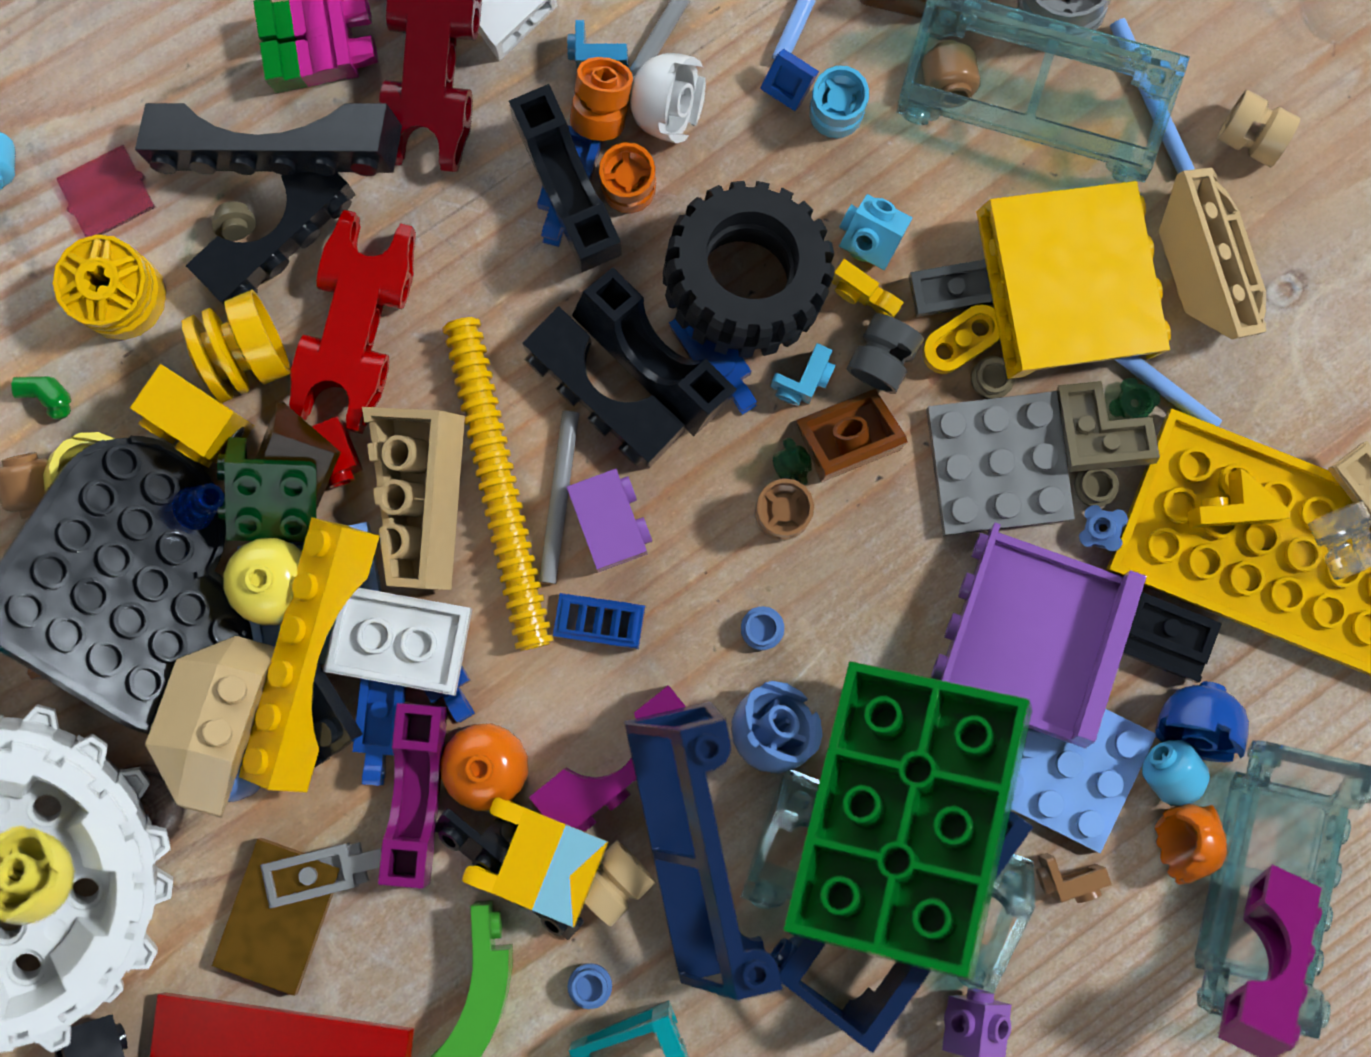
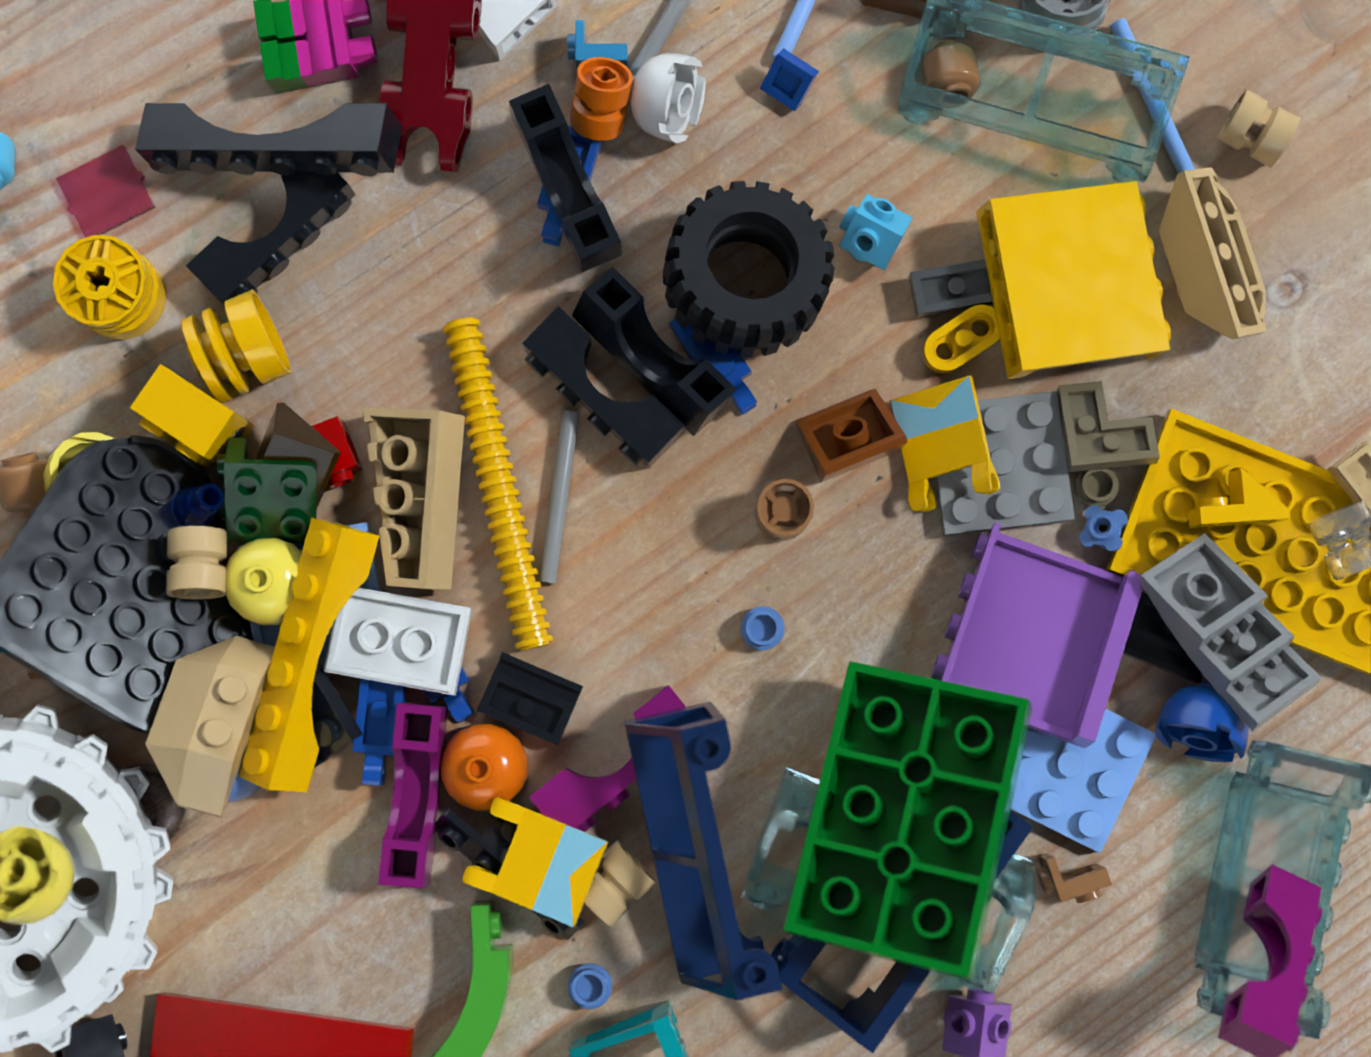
green arm [11,376,71,420] -> none
dark tan plate [211,201,256,241] -> none
pearl gold tile [211,838,340,996] -> none
light grey hinge [260,842,382,909] -> none
red piece [289,210,416,434] -> none
blue slope [553,593,646,650] -> none
medium lavender brick [567,469,653,572] -> none
orange wheel [599,142,656,213] -> none
medium blue cylinder [731,681,823,774] -> none
medium azure bracket [770,343,836,406] -> none
clear green plate [773,438,812,485] -> none
medium azure wheel [809,66,869,138] -> none
yellow plate [832,259,904,318] -> none
dark grey wheel [846,313,924,394] -> none
dark tan plate [971,356,1015,399] -> none
clear green plate [1109,378,1160,419] -> none
light blue bar [1114,356,1222,426] -> none
medium azure head [1142,740,1210,806] -> none
orange hair [1154,803,1227,885] -> none
none -> tan wheel [166,526,227,599]
none -> black plate [477,652,584,745]
none -> yellow flag [891,376,1000,512]
none -> light grey slope [1139,533,1321,732]

